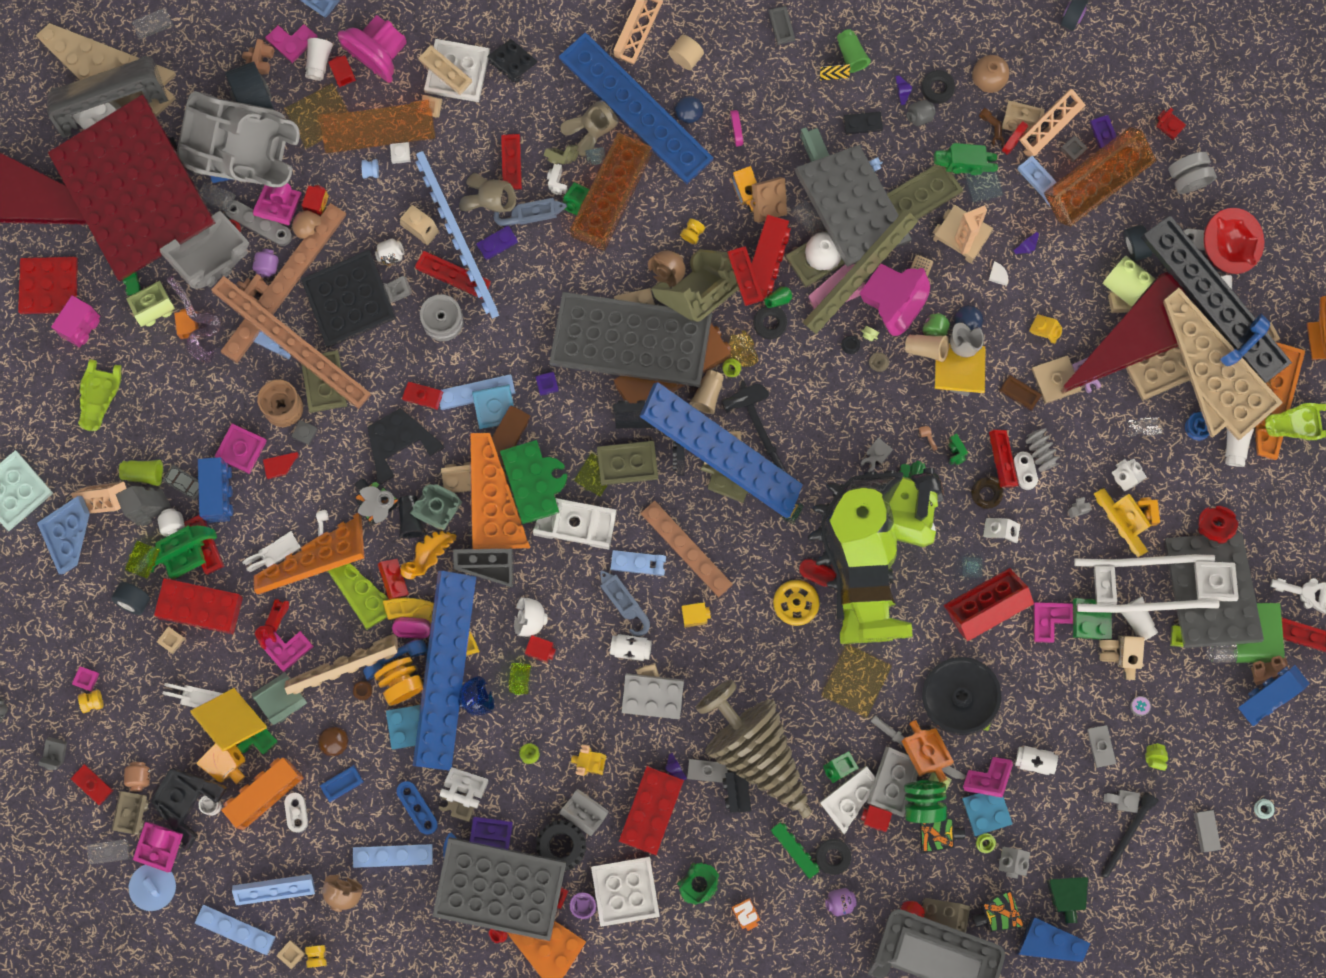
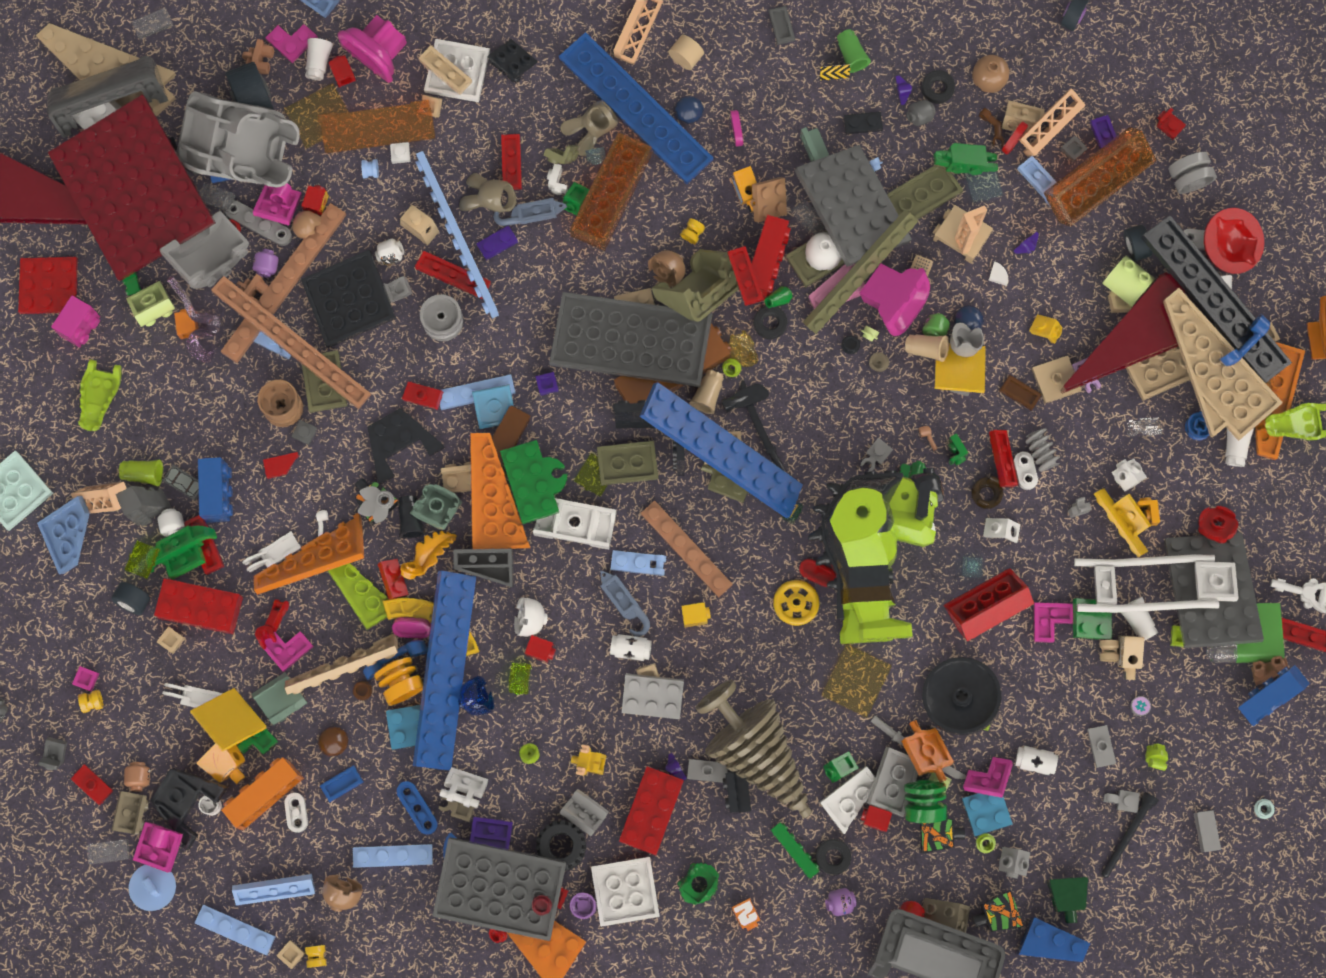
dark pink plate [215,424,267,474] -> none
none -> dark red plate [532,895,552,915]

